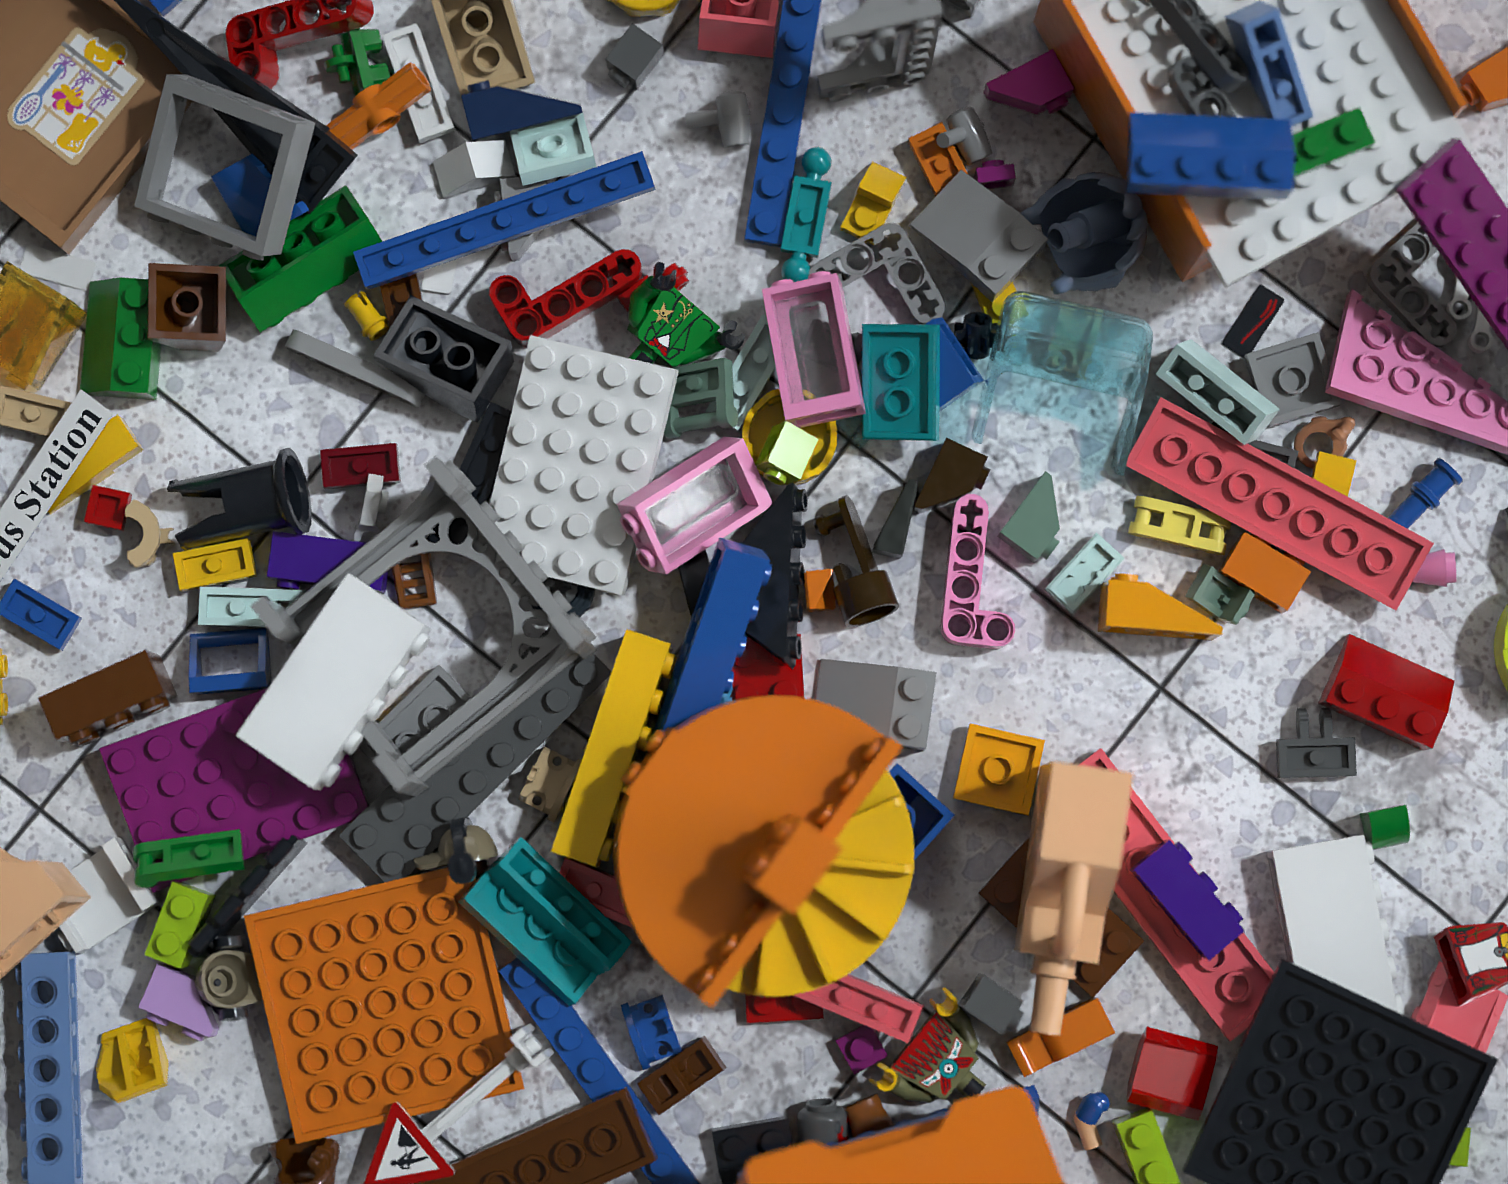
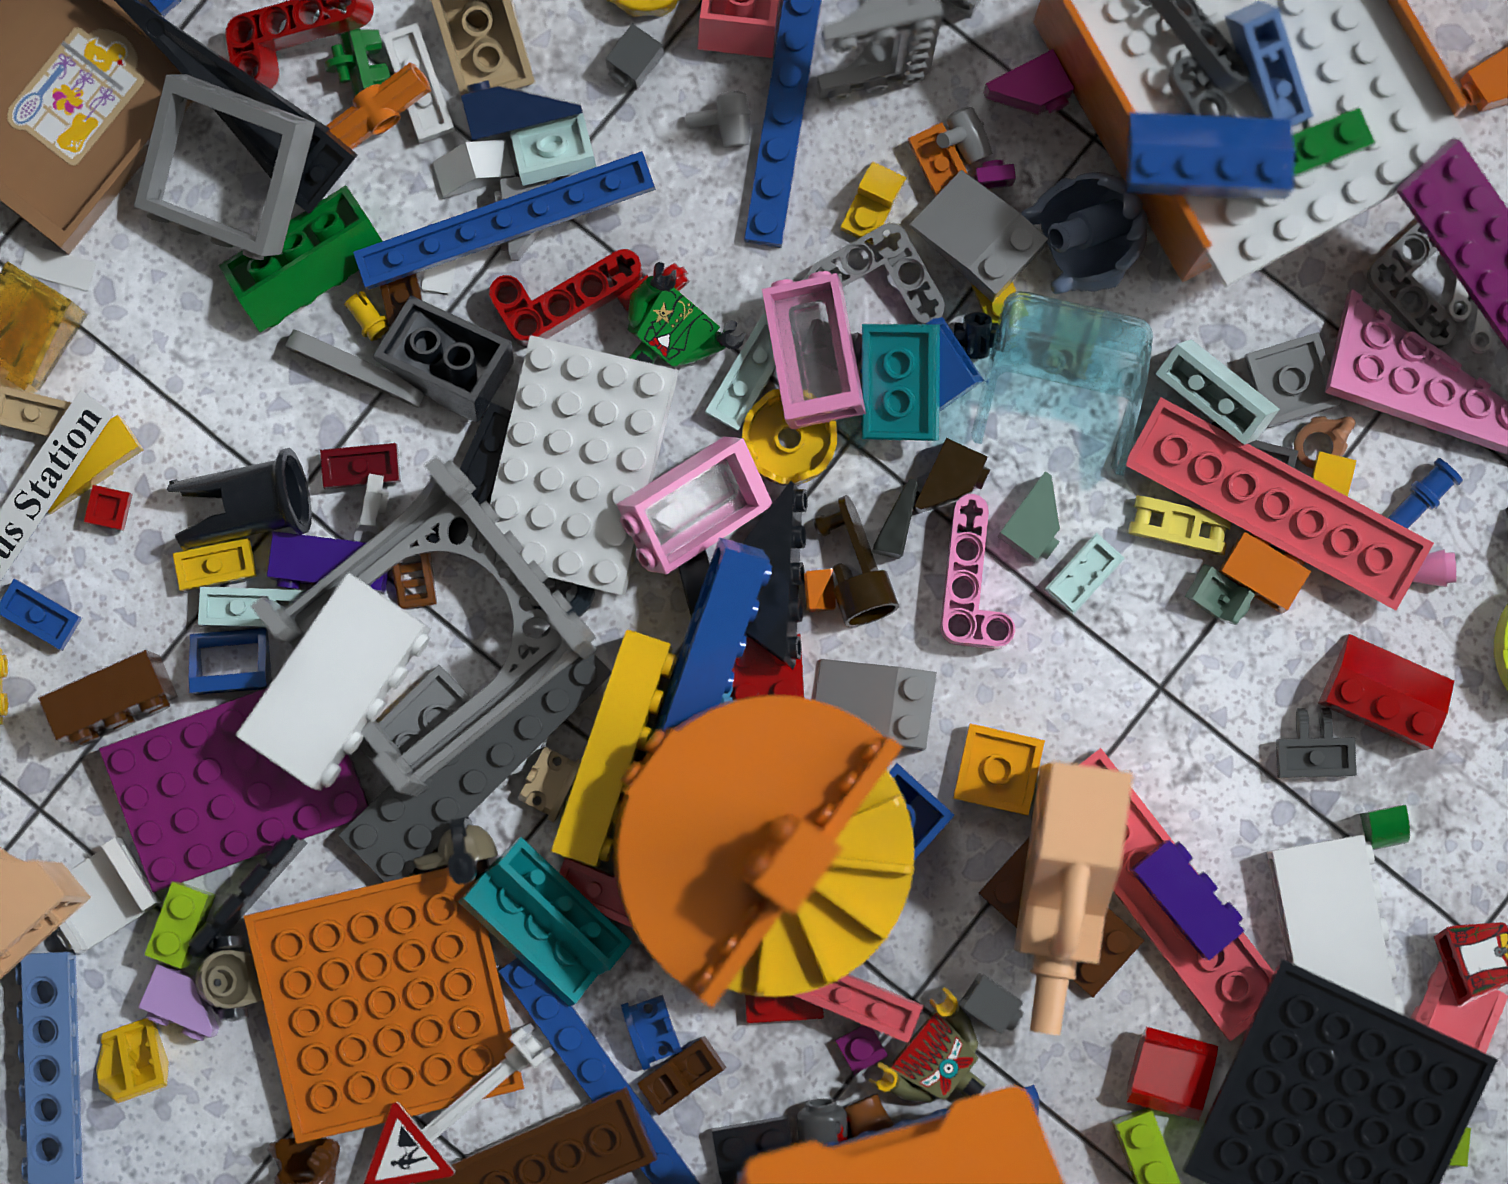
green slope [80,277,161,400] -> none
tan piece [125,499,174,568] -> none
green plate [133,829,244,888] -> none
reddish brown slope [147,263,226,352] -> none
blue slope [211,154,309,236] -> none
sand green plate [664,358,738,439] -> none
brick [755,421,819,485] -> none
teal plate [781,147,832,282] -> none
orange piece [1006,997,1115,1077] -> none
arm [1074,1092,1110,1151] -> none
light orange slope [1097,573,1223,641] -> none
black sticker [1222,285,1285,359] -> none

